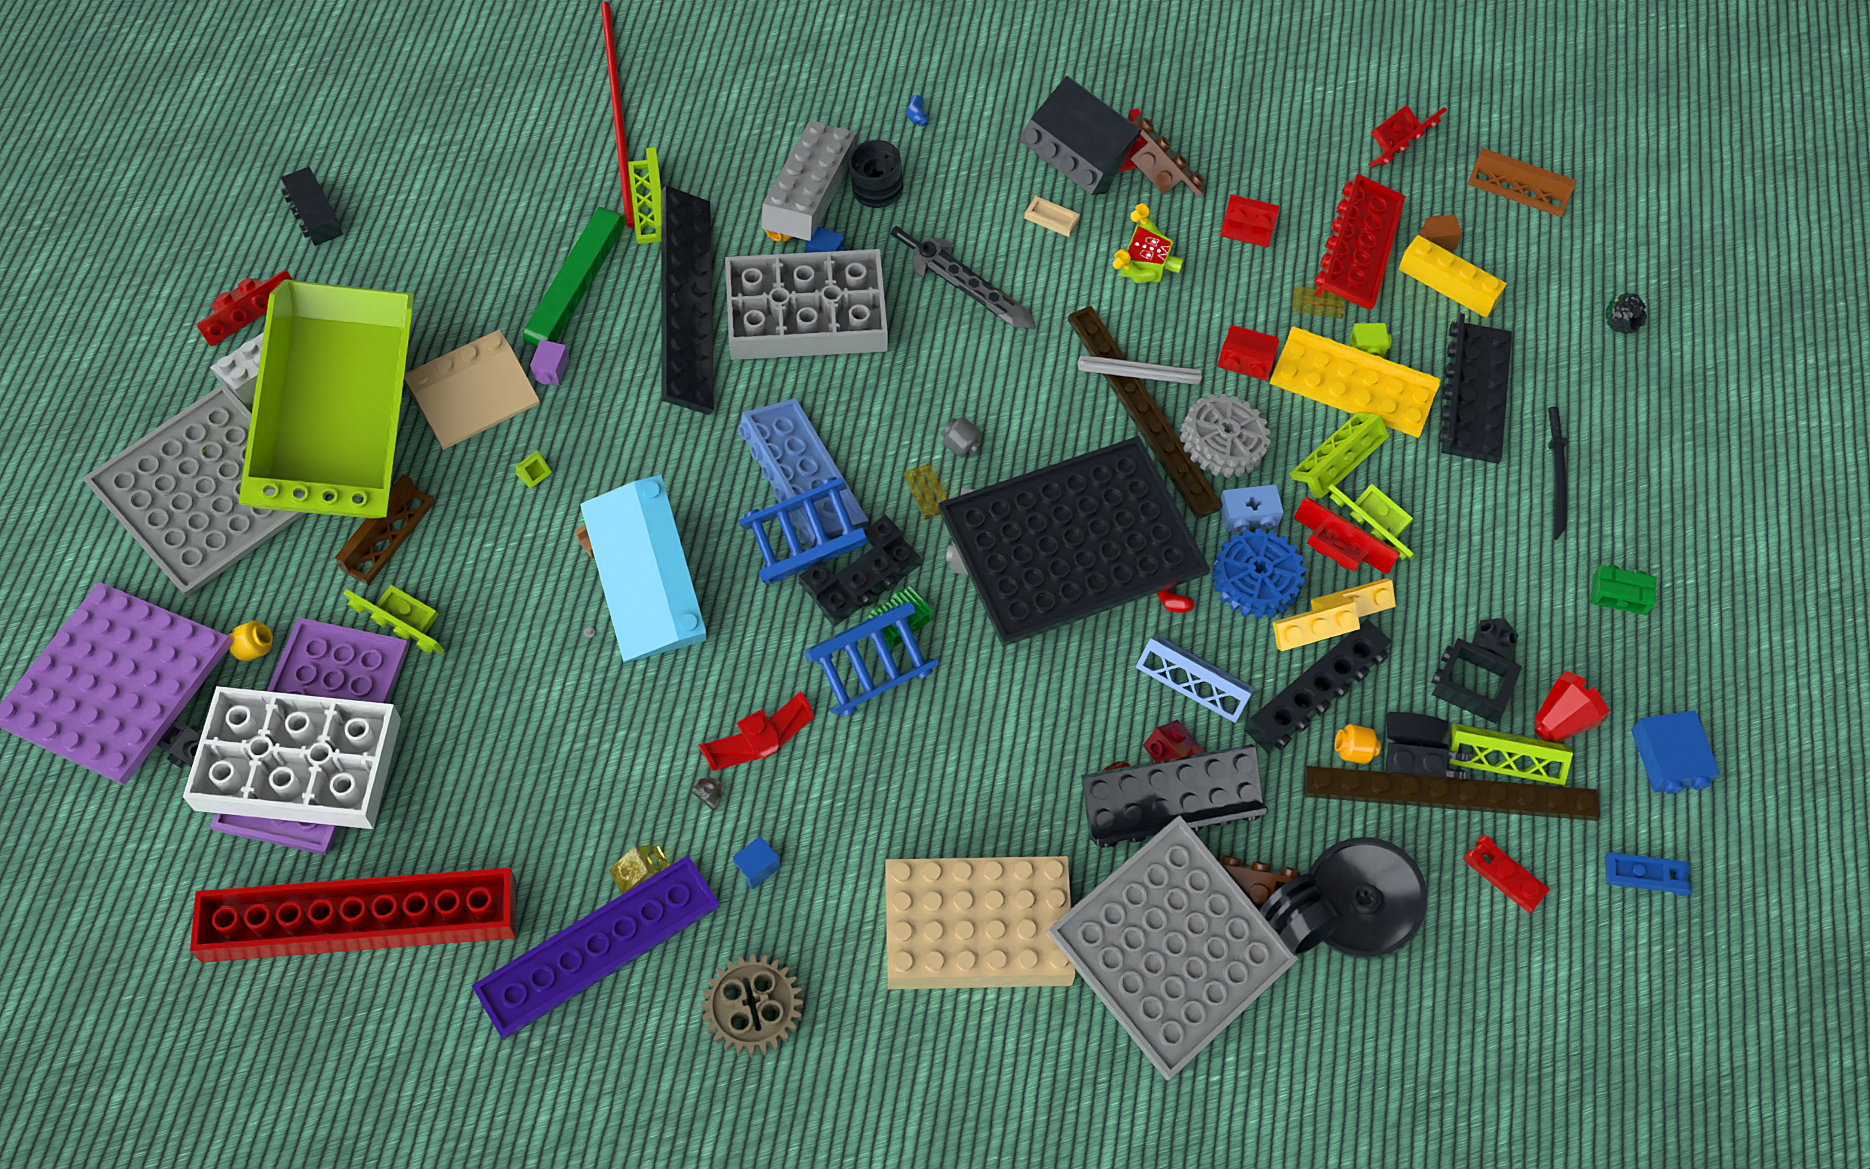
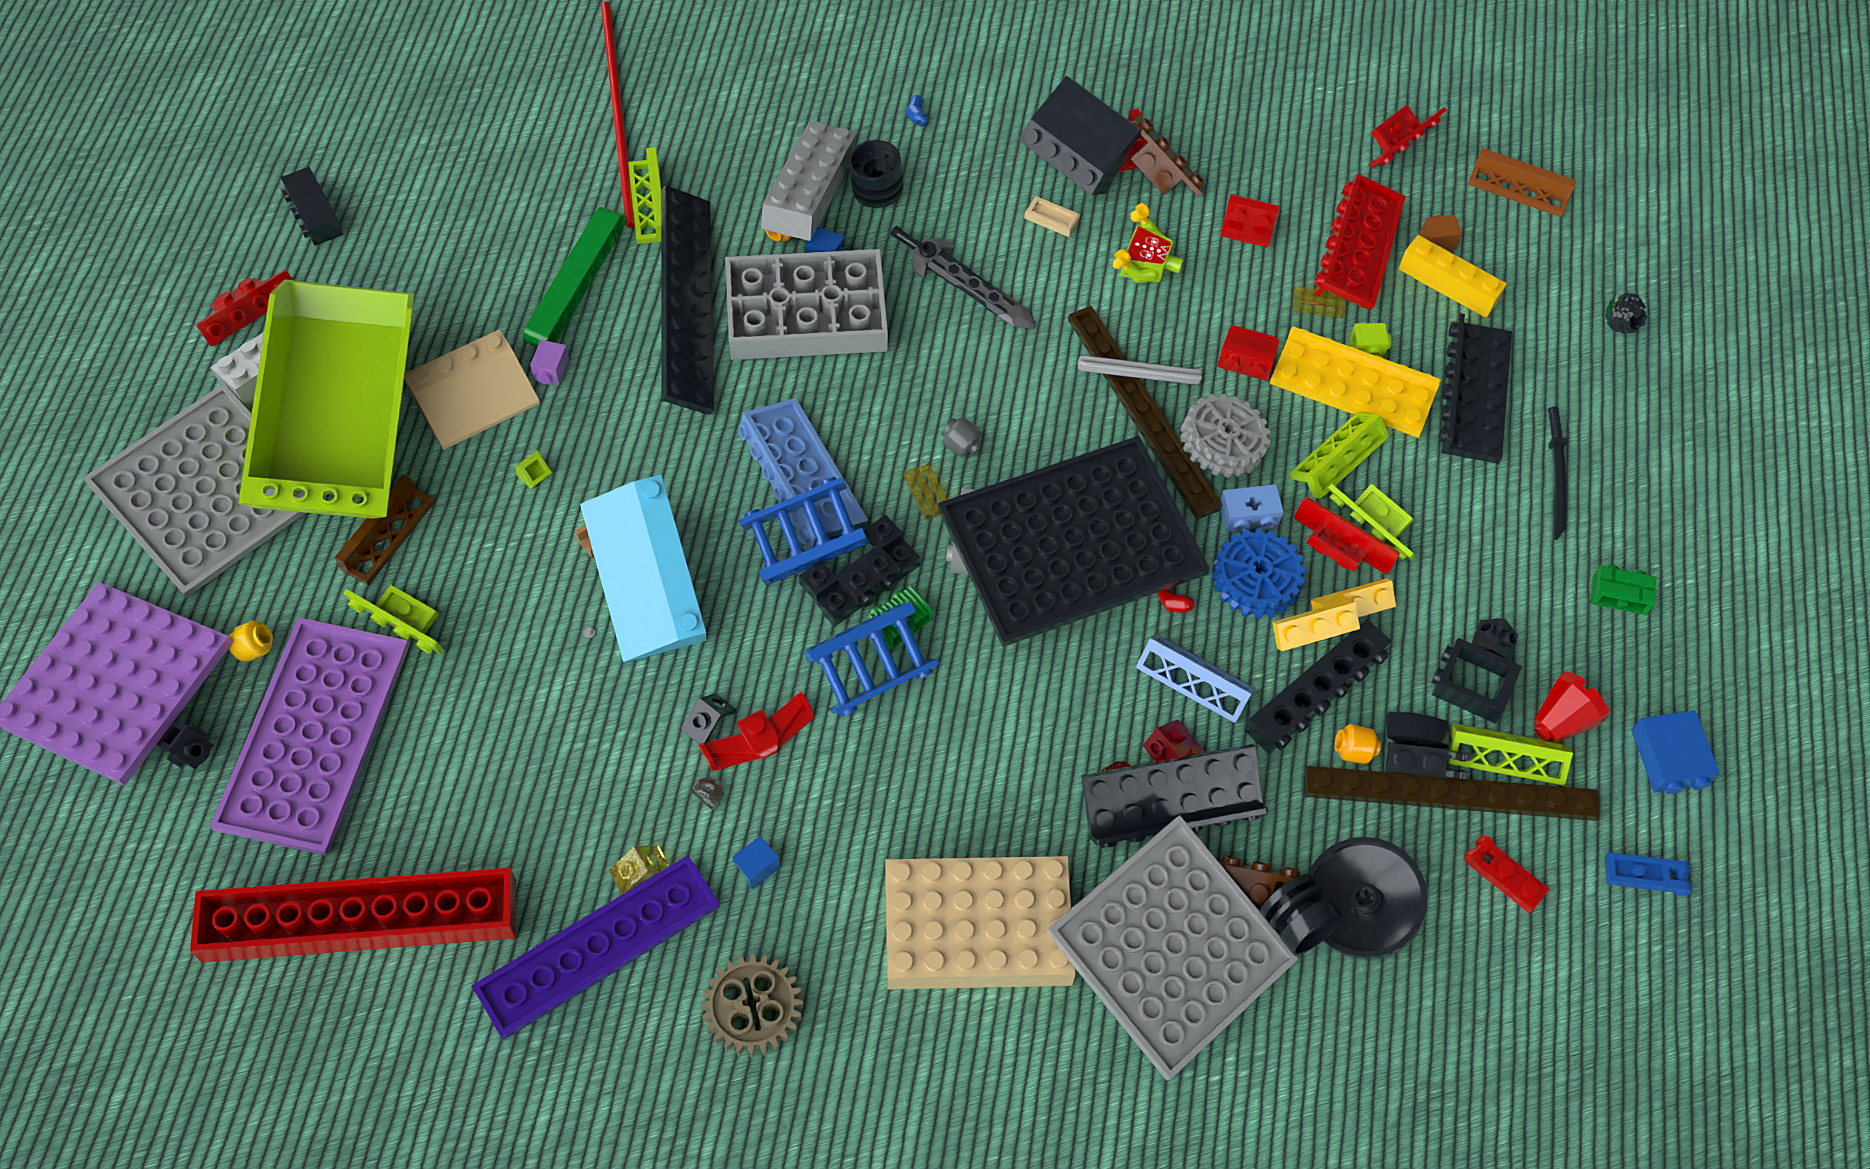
white brick [183,686,401,829] -> none
none -> bracket [681,693,736,744]

